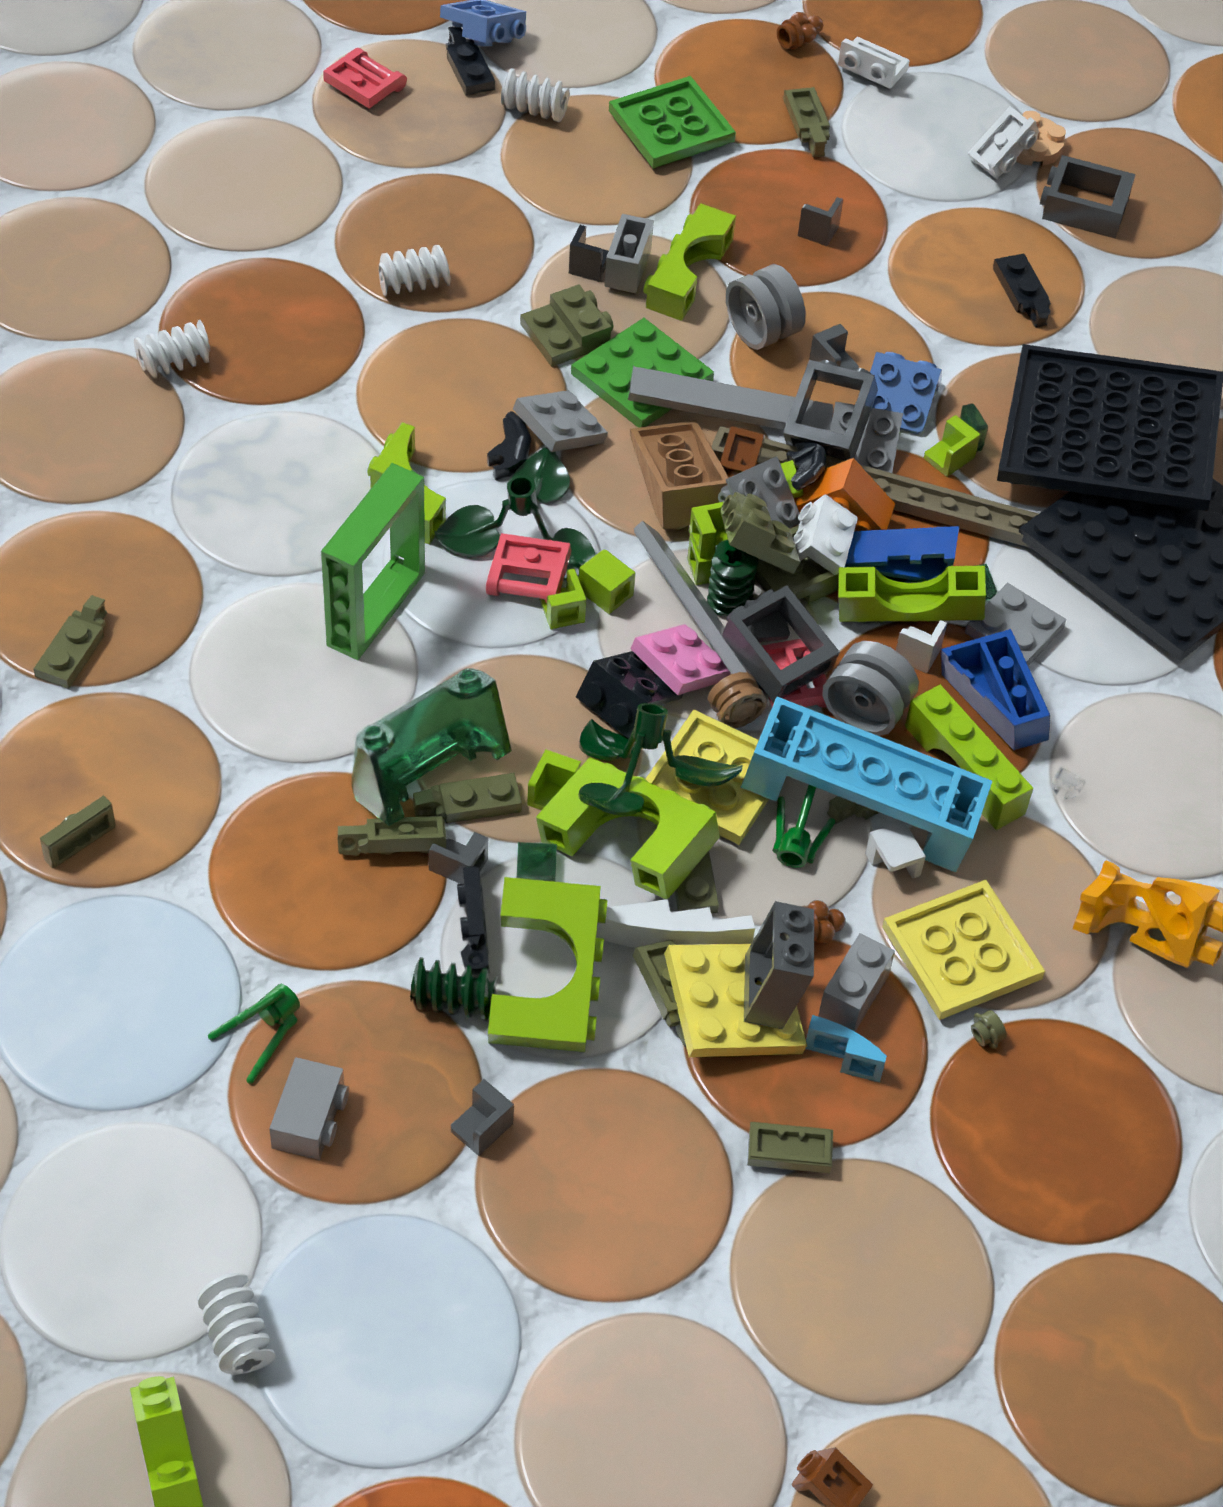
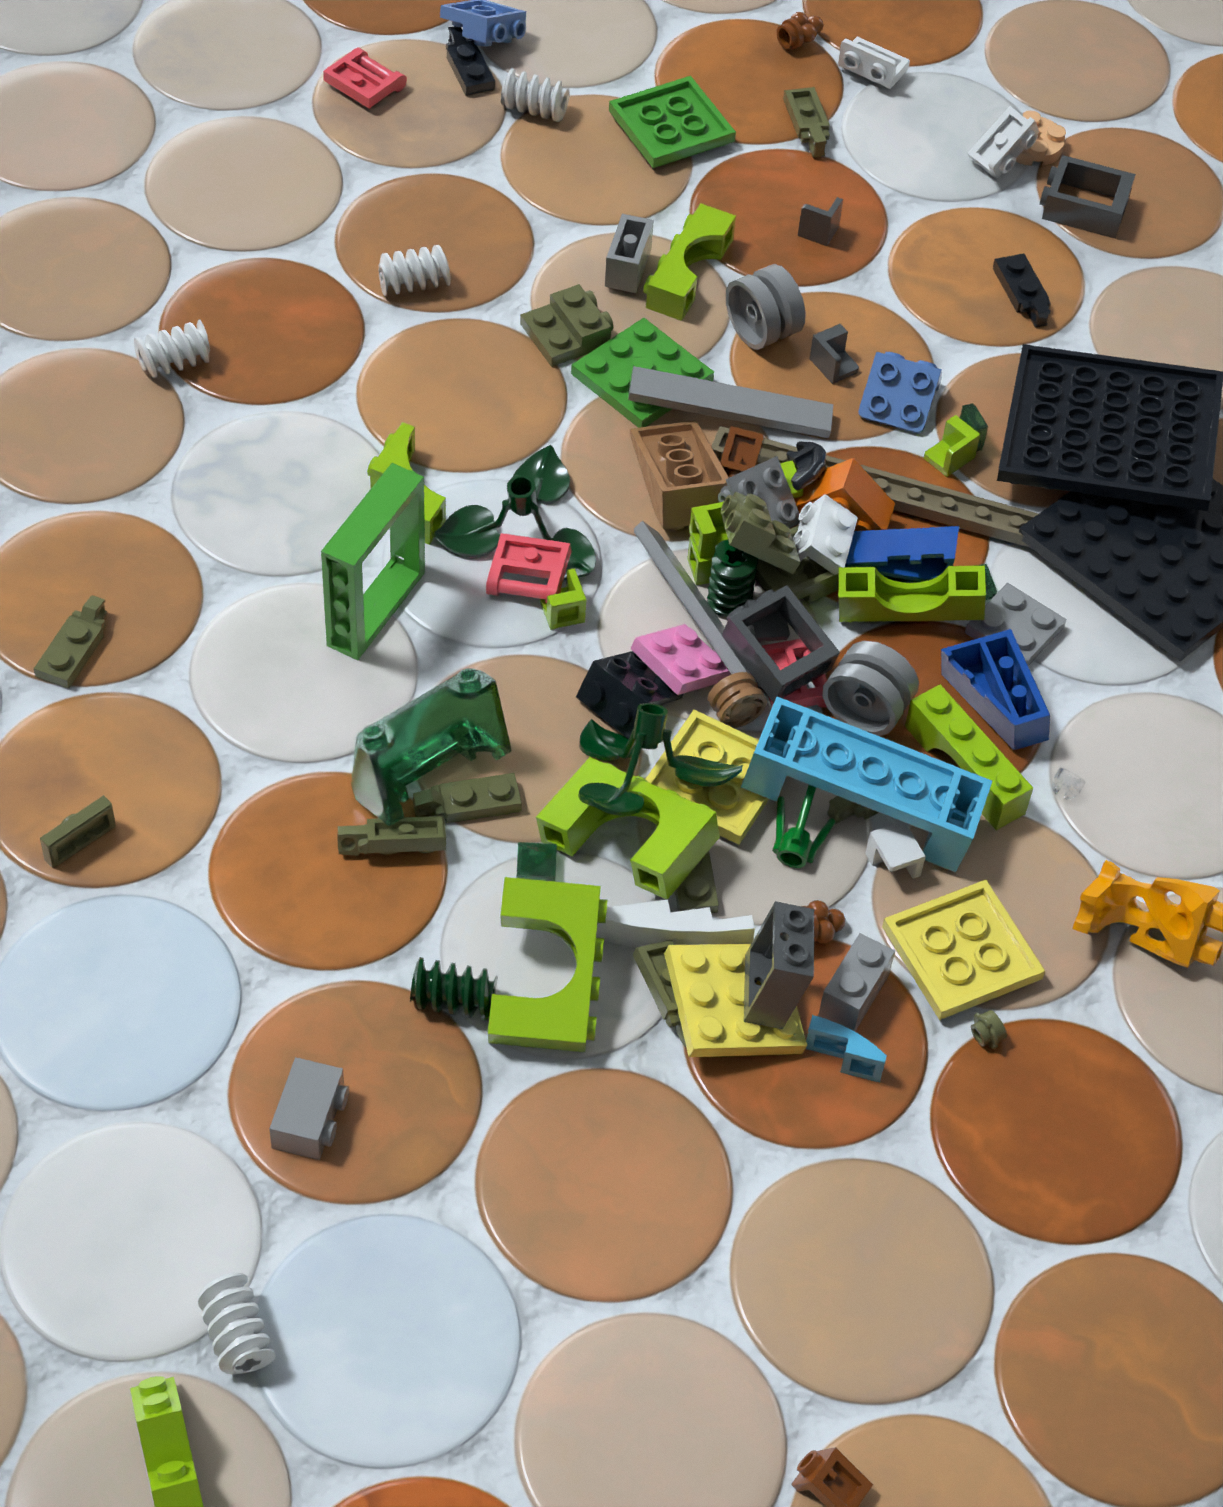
green plant [208,983,300,1084] -> none
dark grey panel [428,832,488,884] -> none
dark grey panel [451,1079,514,1156] -> none
black hinge [457,866,490,975] -> none
black piece [487,411,532,480] -> none
light grey plate [513,390,608,452] -> none
lime panel [527,749,581,810] -> none
black panel [568,225,609,282] -> none
lime panel [579,550,636,614] -> none
olive plate [747,1122,833,1173] -> none
dark grey window [783,360,878,460] -> none
light grey hinge [830,401,903,473] -> none
white panel [896,620,947,673] -> none

